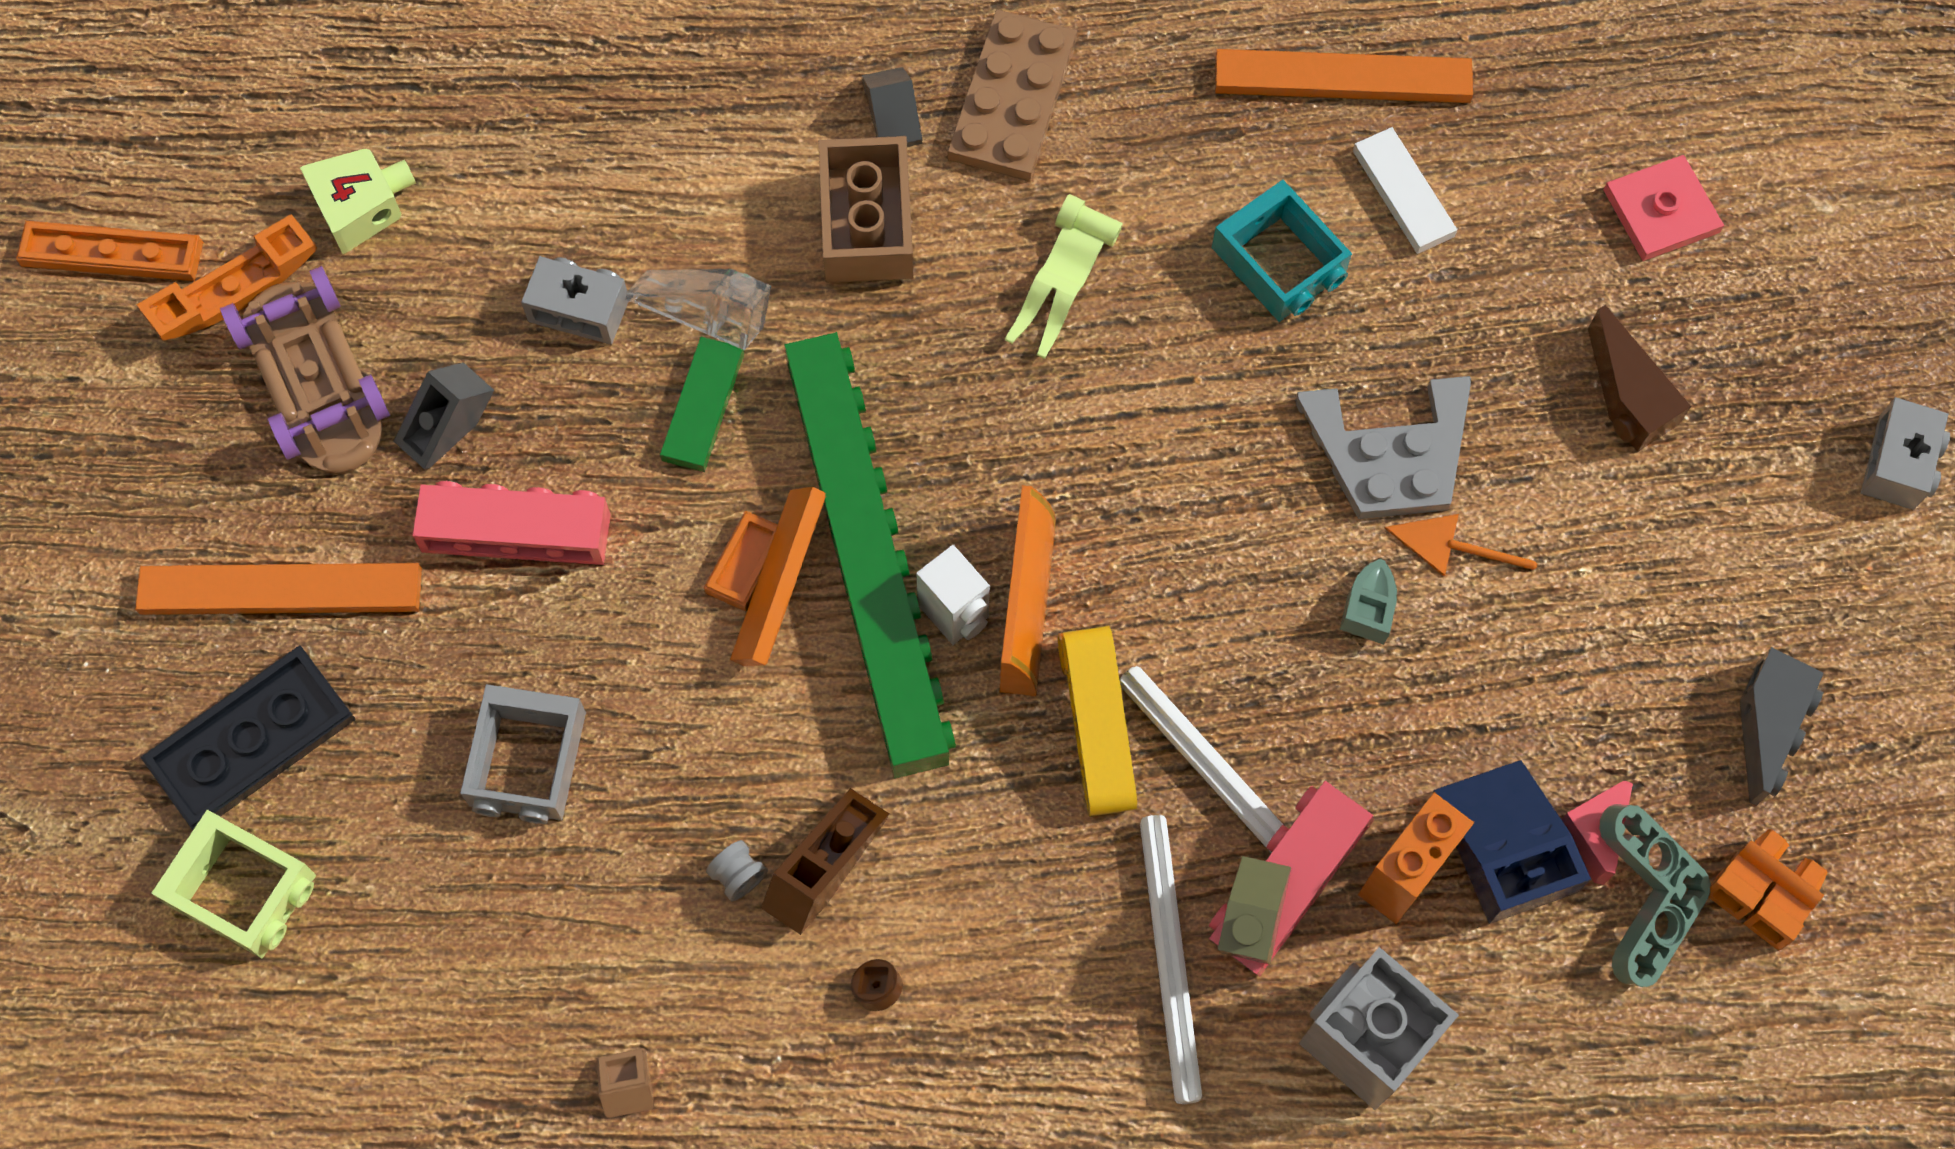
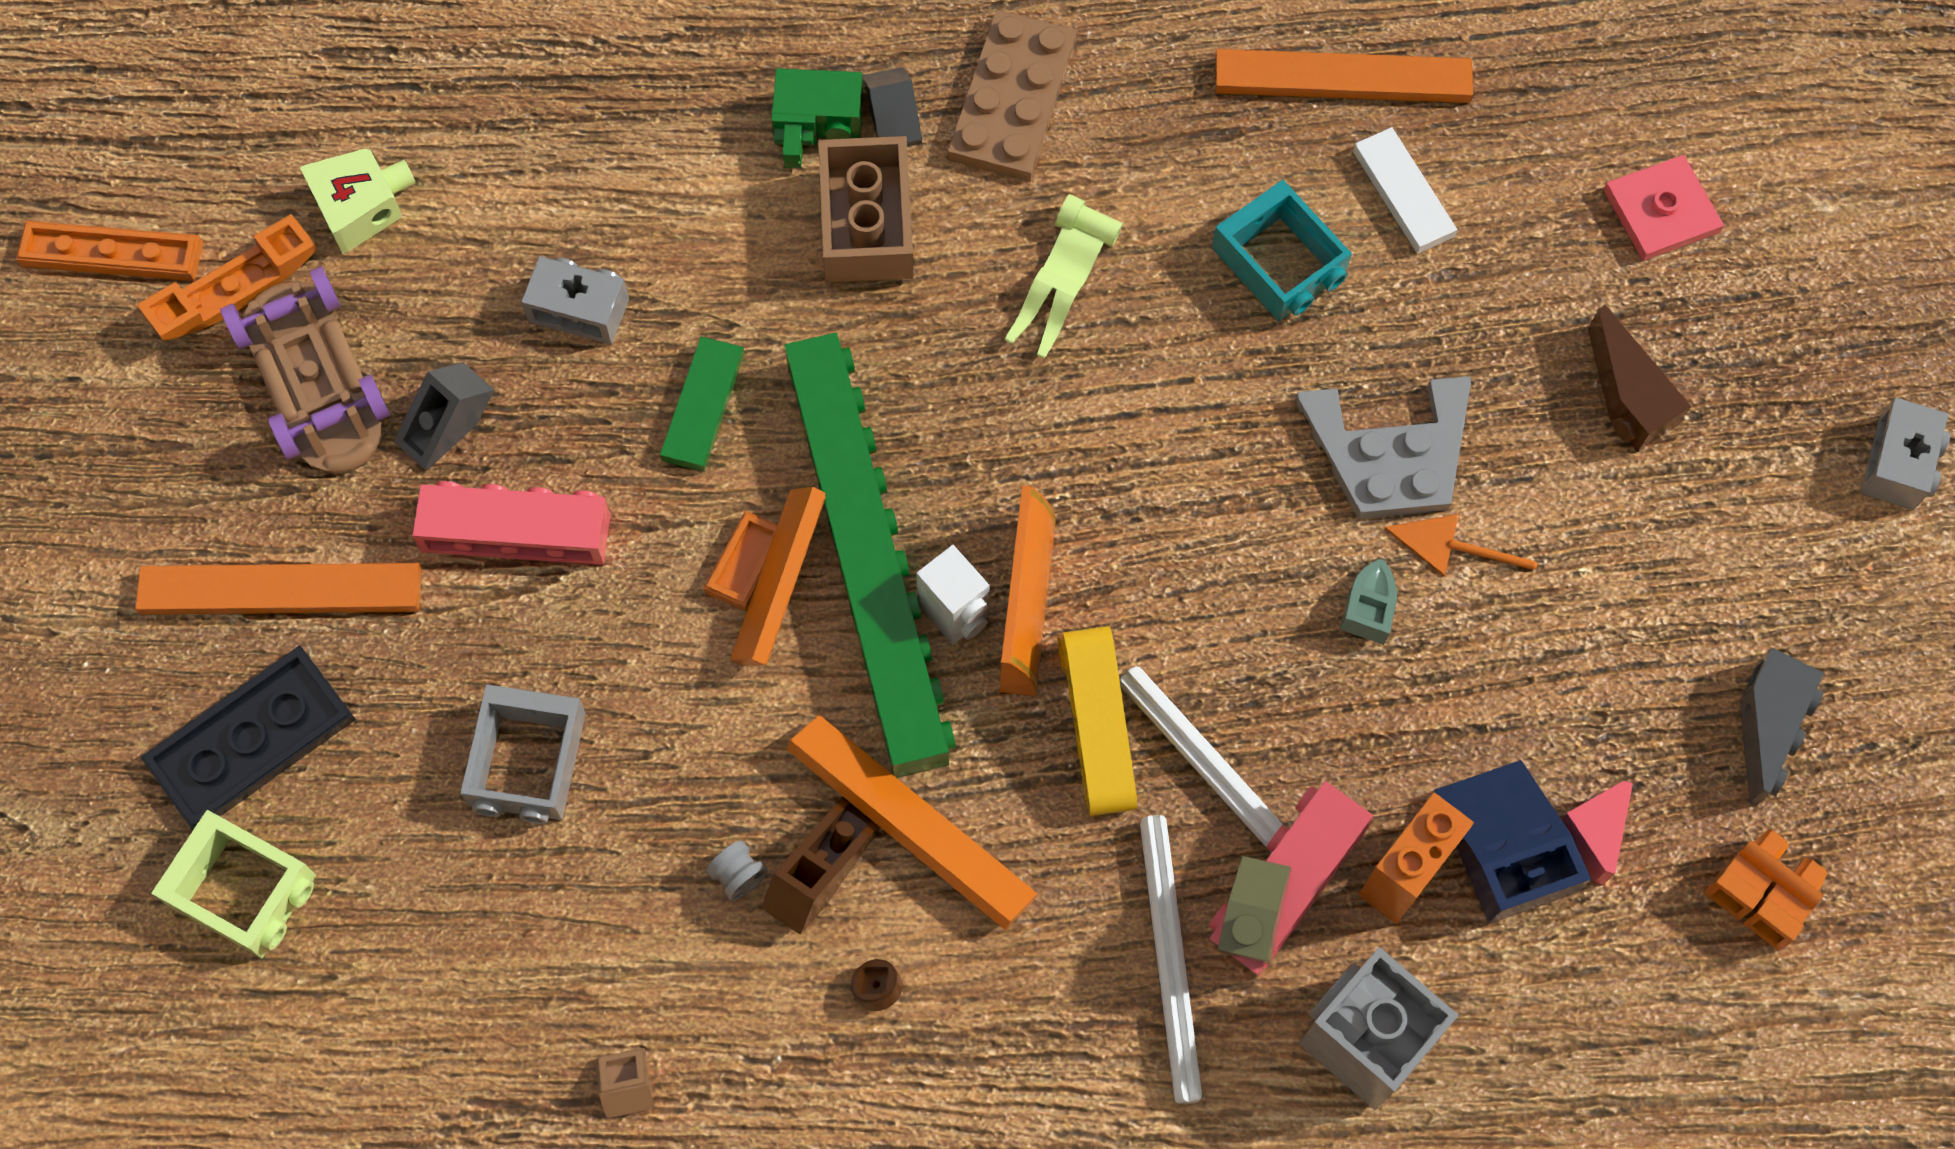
clear slope [625,269,771,350] -> none
sand green beam [1599,804,1711,987] -> none
none -> green hinge [771,68,864,168]
none -> orange tile [786,715,1038,931]

